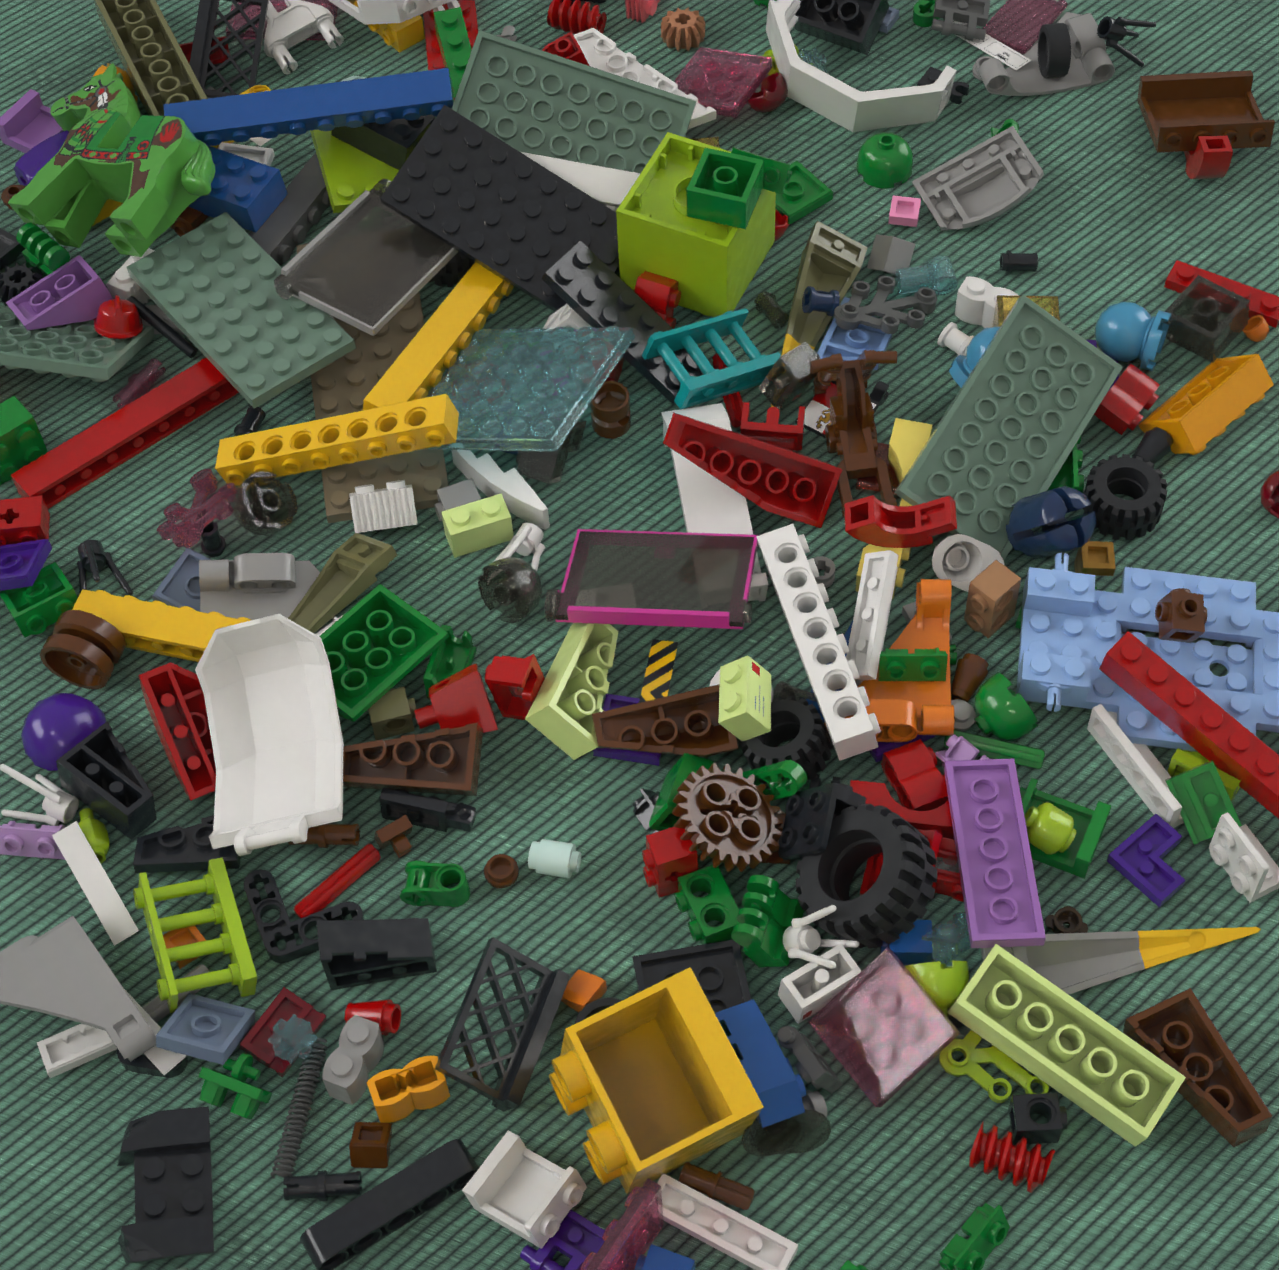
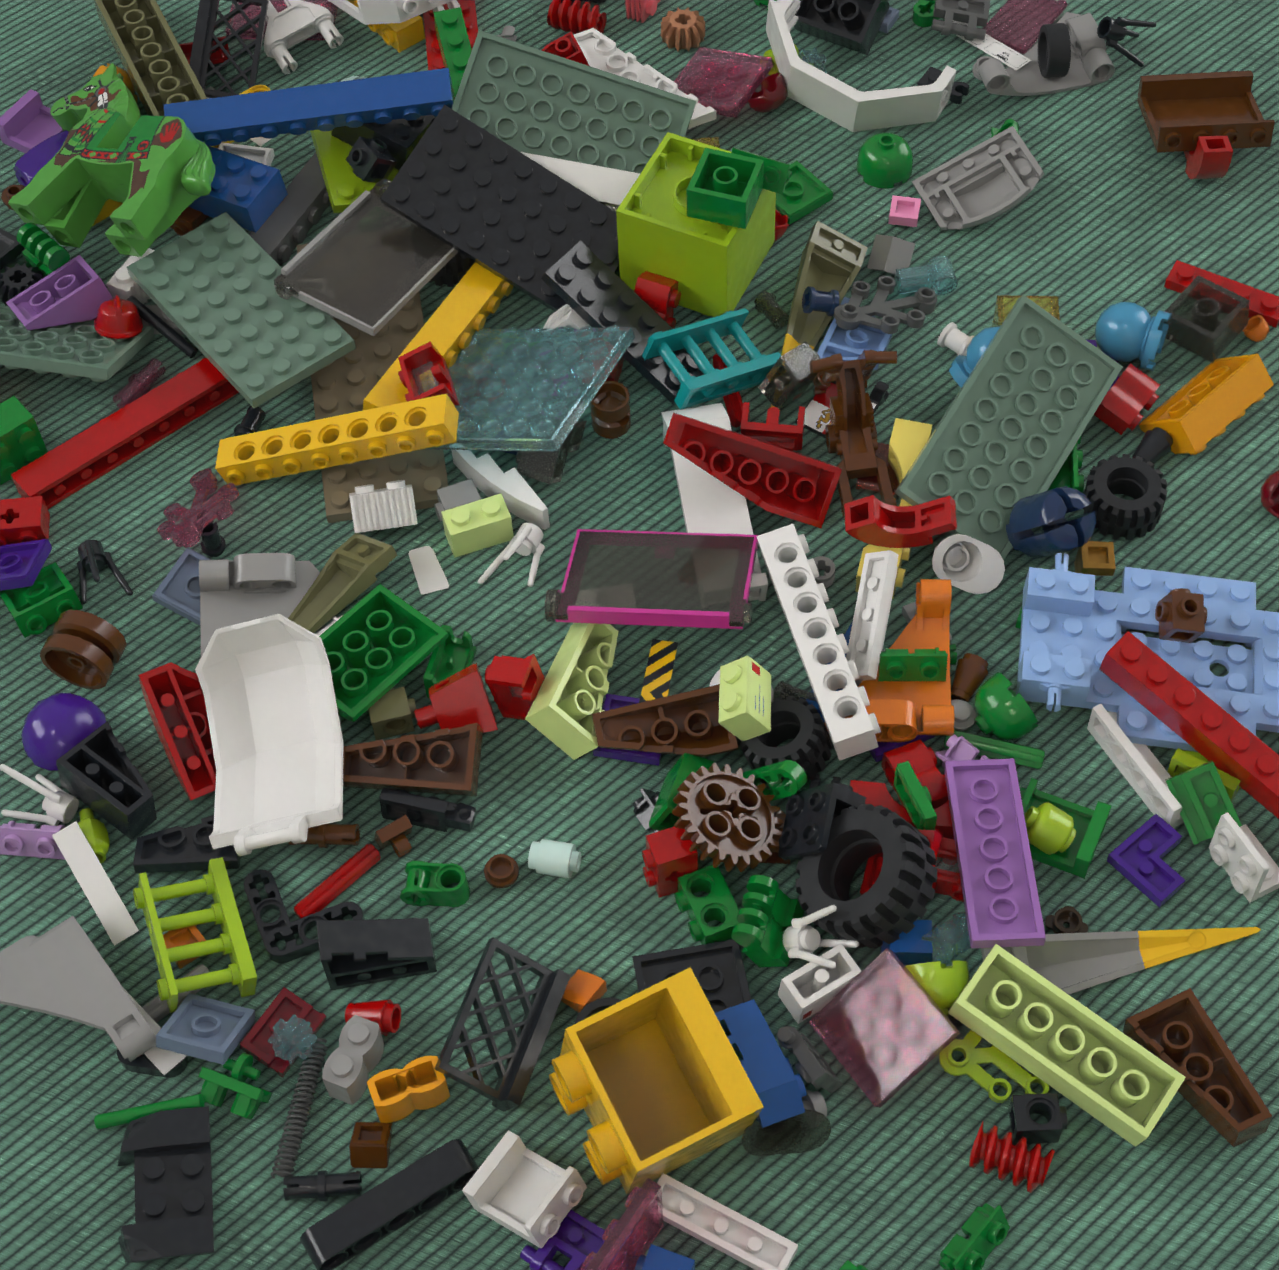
white plate [37,1023,117,1078] -> none
yellow brick [72,589,251,662] -> none
clear smoke cylinder [232,471,298,536] -> none
clear smoke cylinder [478,557,542,624] -> none
reddish brown axle [678,1161,755,1210] -> none
white brick [955,276,1020,328] -> none
medium nougat brick [964,560,1021,638] -> none
black pin [1000,250,1038,274] -> none
none -> green bar [94,1094,205,1130]
none -> black brick [346,137,397,184]
none -> red window [398,341,460,406]
none -> white sticker [408,546,449,595]
none -> green plate [893,761,937,830]

